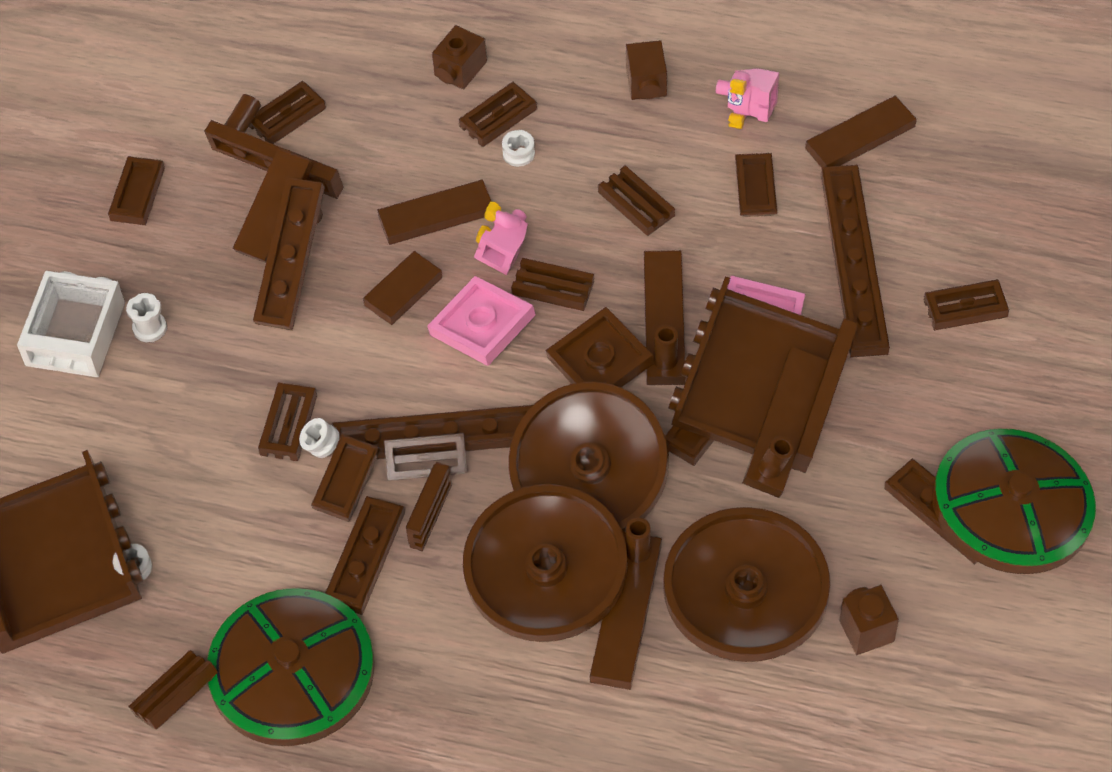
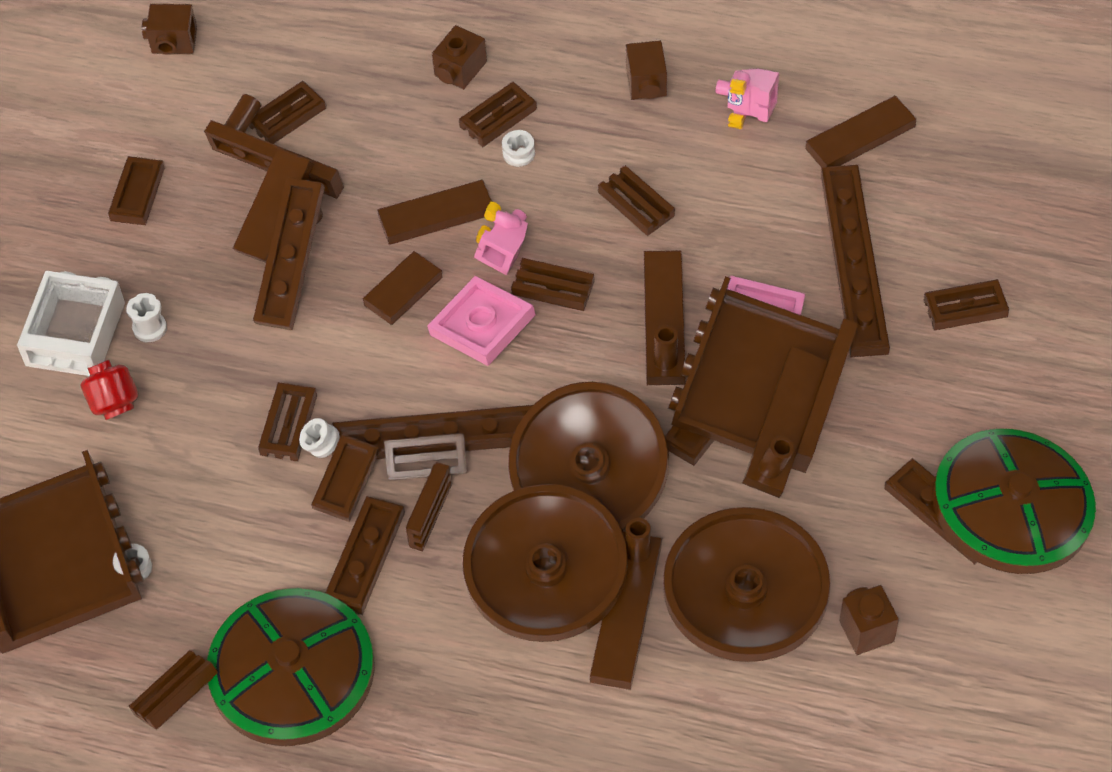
reddish brown plate [545,307,655,387] -> none
reddish brown tile [735,153,777,217] -> none
none -> red head [80,360,138,420]
none -> reddish brown brick [142,4,197,55]

